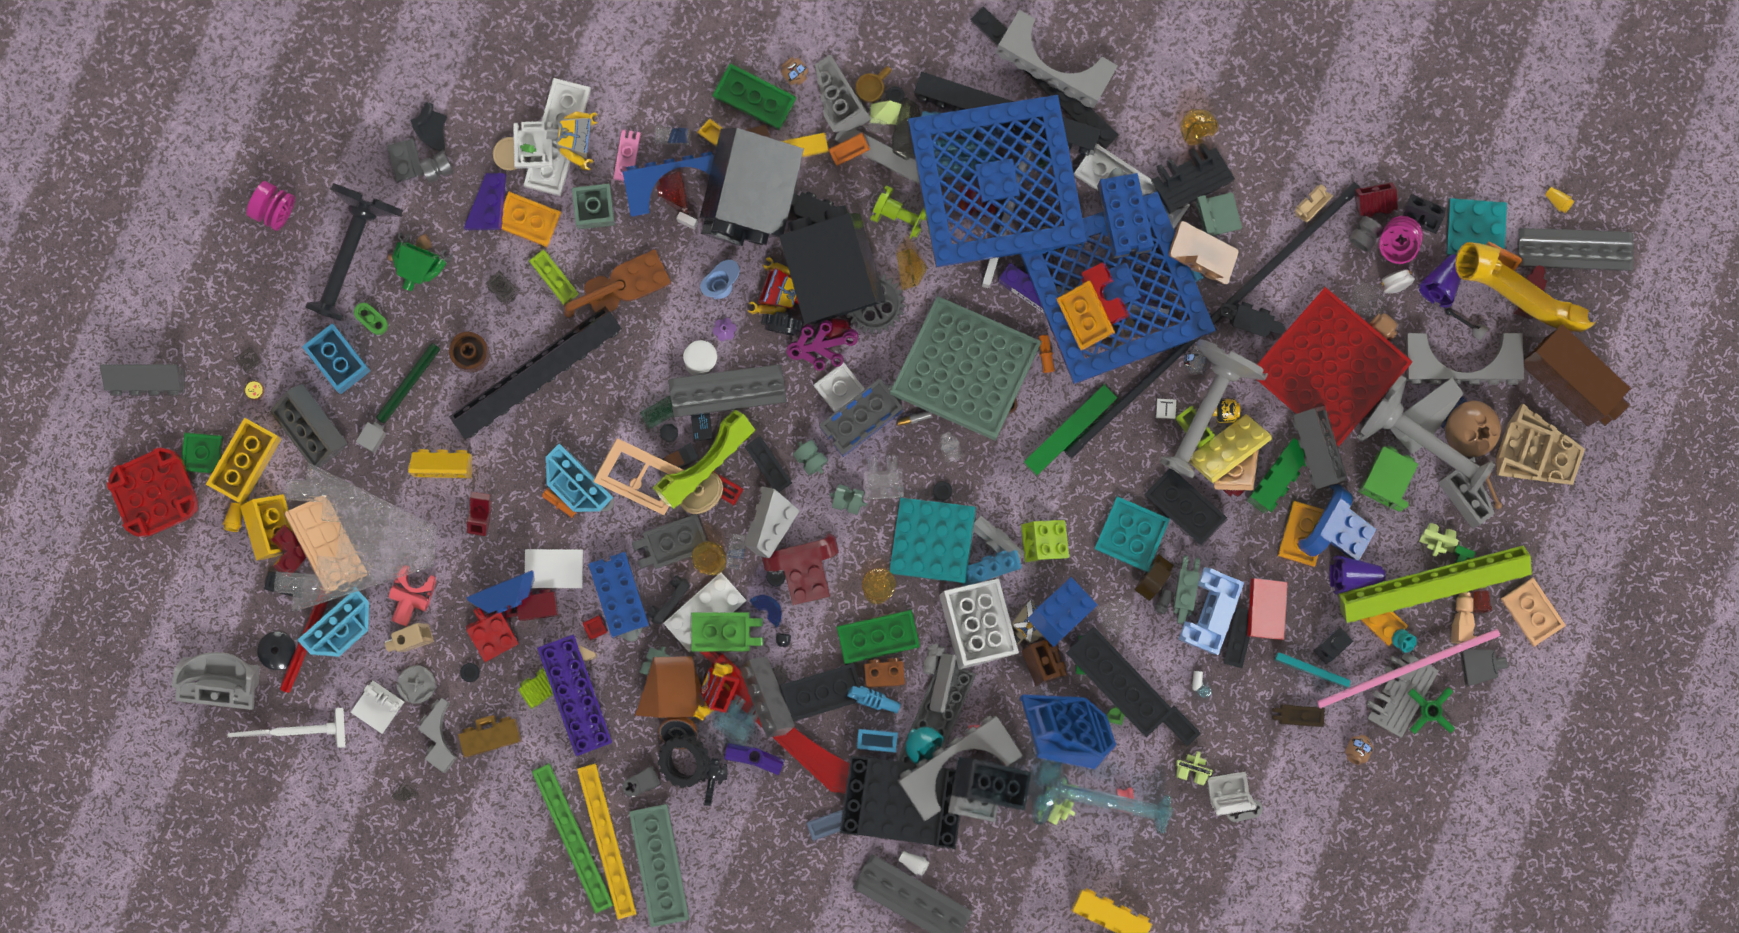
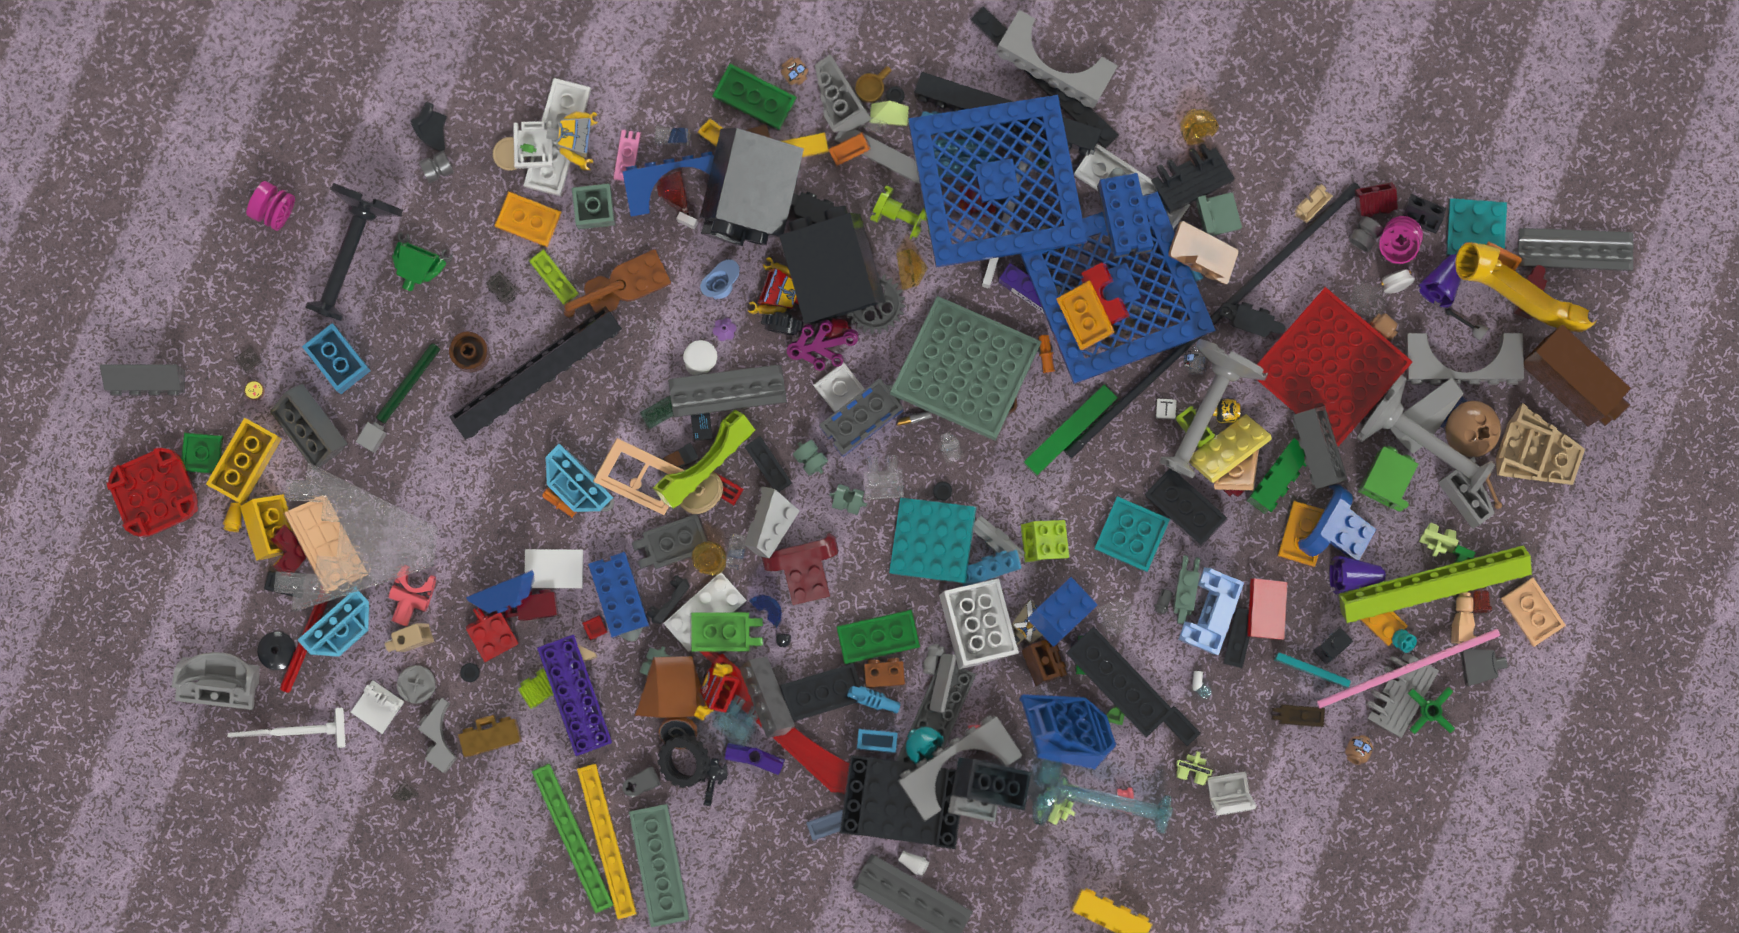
bright green plate [354,303,388,335] -> none
dark grey plate [387,138,424,182] -> none
medium nougat hinge [387,234,432,261] -> none
yellow slope [408,449,472,478] -> none
dark purple wing [464,173,506,230] -> none
dark red brick [467,491,492,536] -> none
black tile [660,424,678,443] -> none
black tile [766,570,786,587] -> none
clear yellow piece [862,568,896,604] -> none
clear smoke slope [892,98,920,160] -> none
dark brown brick [1134,554,1174,601] -> none
light grey beam [1226,800,1263,822] -> none
yellow cone [1545,187,1574,213] -> none

